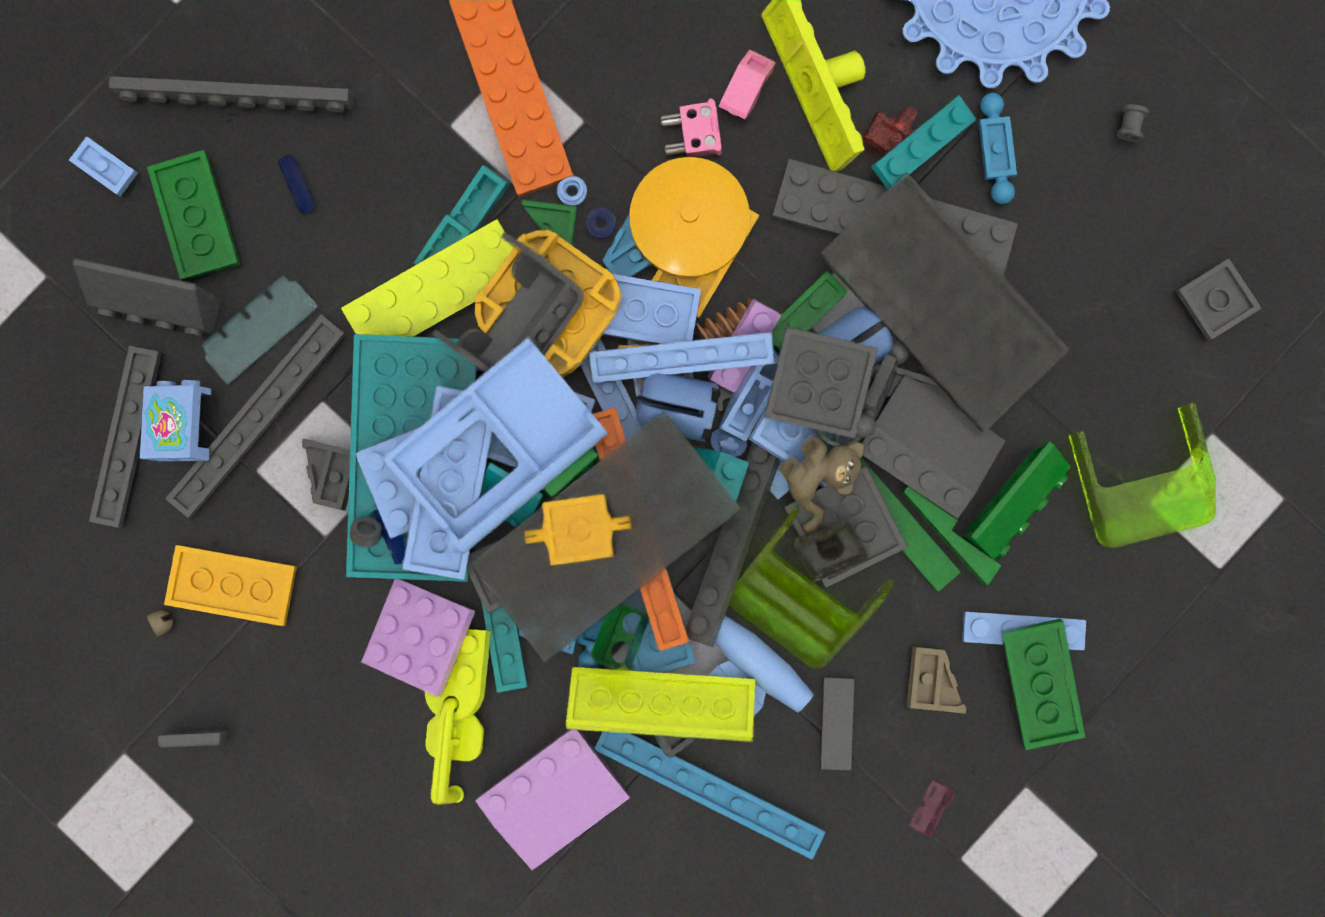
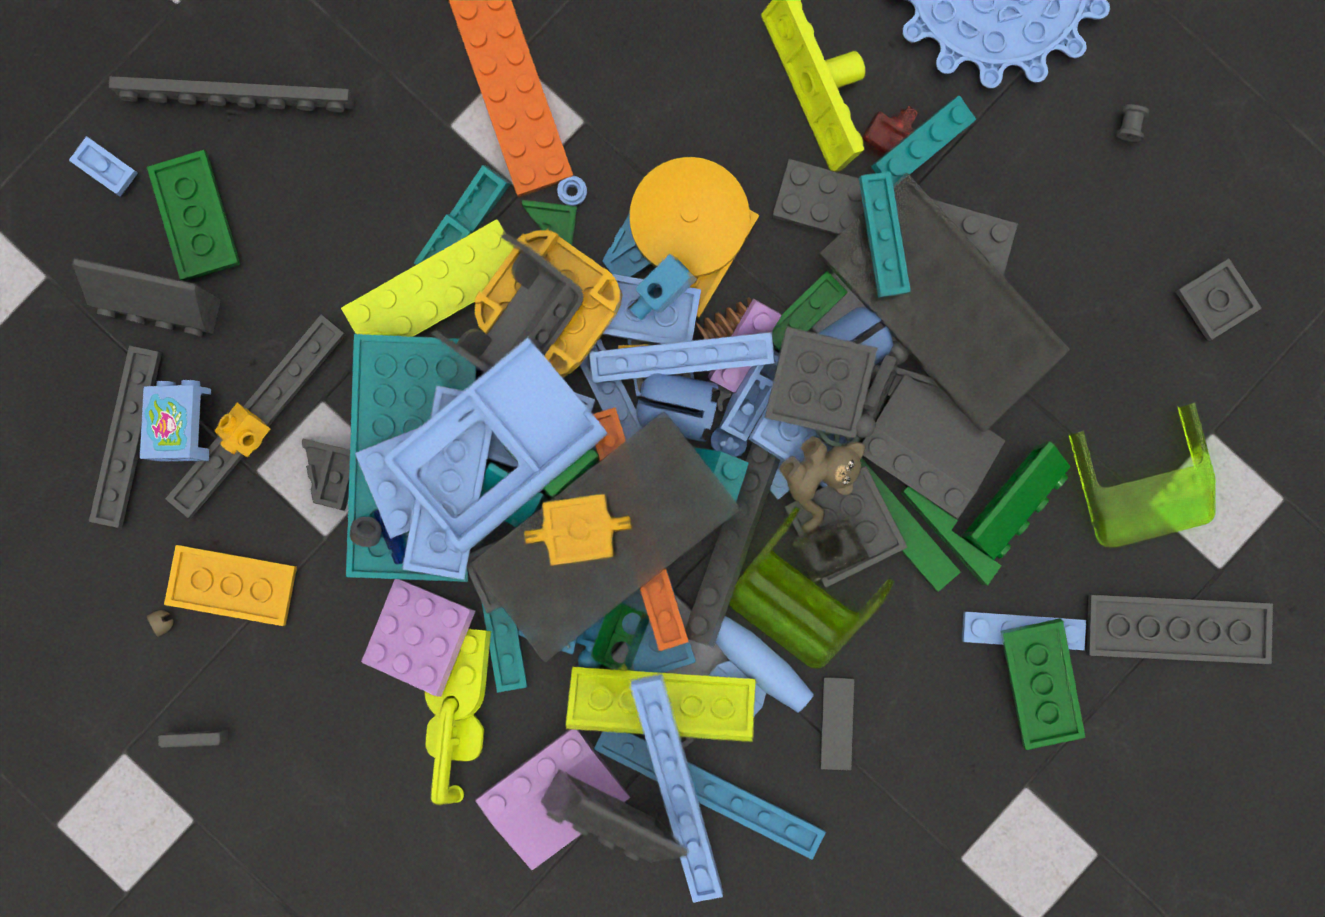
clear light blue windscreen [201,275,319,385] -> none
clear blue axle [278,155,315,213] -> none
clear blue plate [586,208,616,238] -> none
bright pink piece [661,99,723,157] -> none
bright pink slope [719,50,776,119] -> none
dark tan wing [906,646,966,714] -> none
clear pink piece [909,780,956,838] -> none
dark azure plate [978,93,1017,204] -> none
none -> yellow brick [214,402,270,458]
none -> dark grey slope [541,770,689,863]
none -> dark azure torso [629,254,697,320]
none -> light blue plate [631,674,723,903]
none -> teal plate [859,171,911,298]
none -> dark grey plate [1086,595,1273,664]

